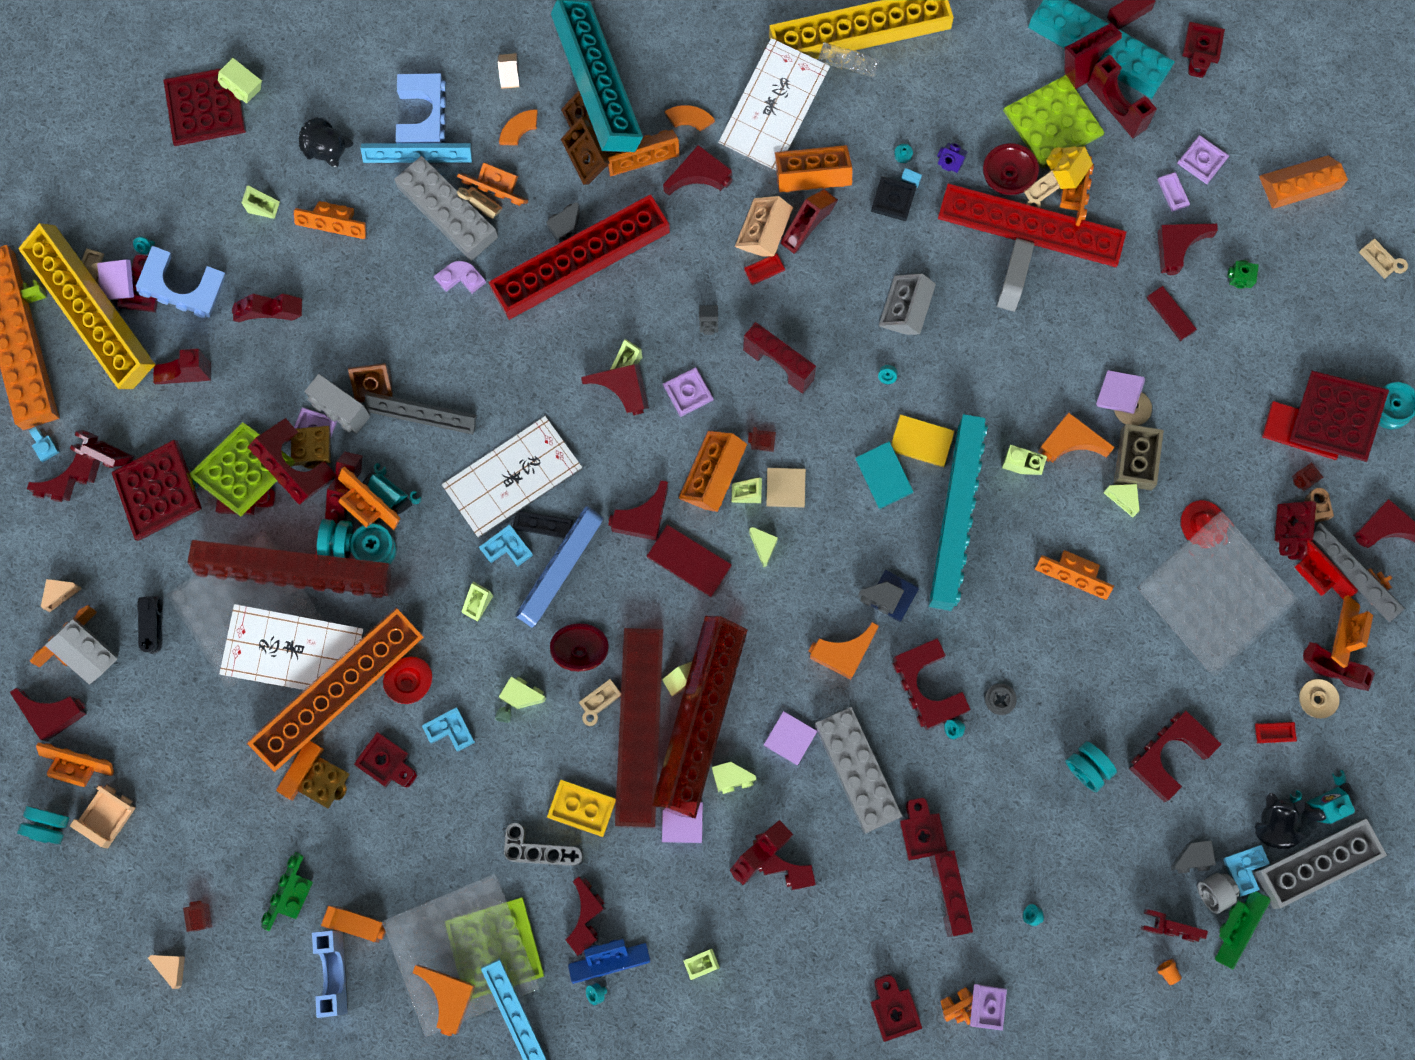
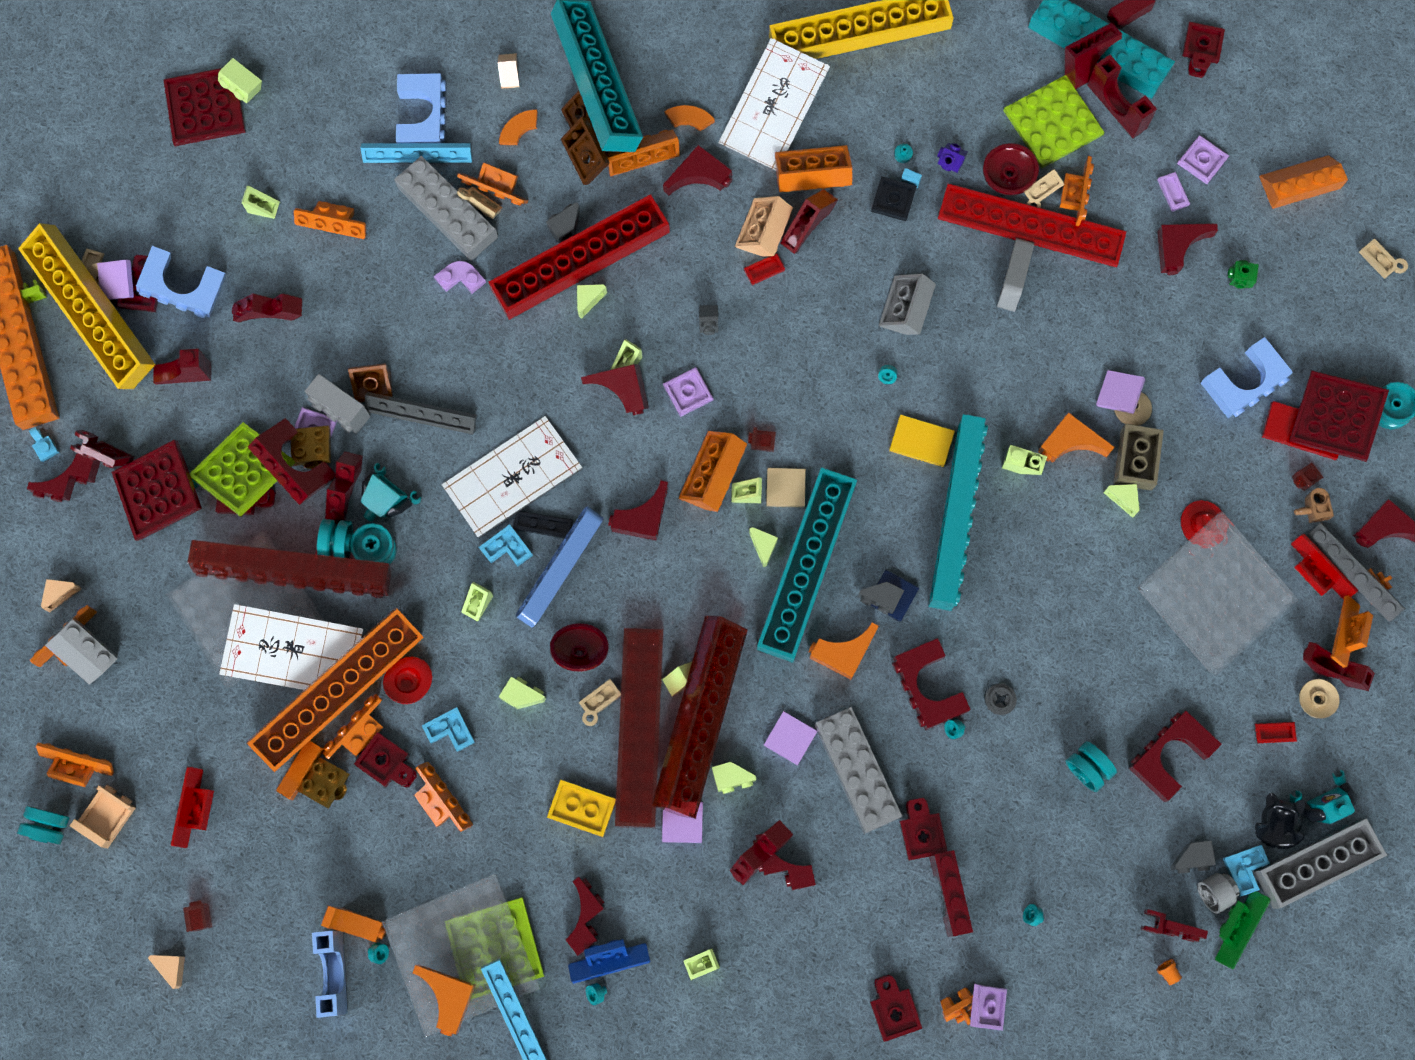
dark red arch [10,688,86,742] -> none
teal plate [133,236,155,254] -> none
black piece [137,596,163,654] -> none
green bracket [261,852,313,931] -> none
black hair [298,117,354,167] -> none
orange bracket [338,467,401,530] -> none
sand green hinge [495,707,511,723] -> none
light grey beam [504,823,584,866] -> none
dark red tile [646,525,732,598] -> none
dark red arch [743,322,816,394] -> none
clear arch [818,42,880,78] -> none
teal tile [855,441,914,509] -> none
orange bracket [1034,550,1114,600] -> none
yellow brick [1046,146,1093,189] -> none
dark red tile [1147,286,1197,341] -> none
dark red plate [1274,501,1316,560] -> none
none -> red bracket [171,767,214,848]
none -> orange bracket [322,694,383,759]
none -> teal tile [368,942,389,964]
none -> orange bracket [414,762,473,832]
none -> yellowish green slope [577,284,607,319]
none -> teal brick [757,467,857,663]
none -> light blue arch [1201,337,1293,418]

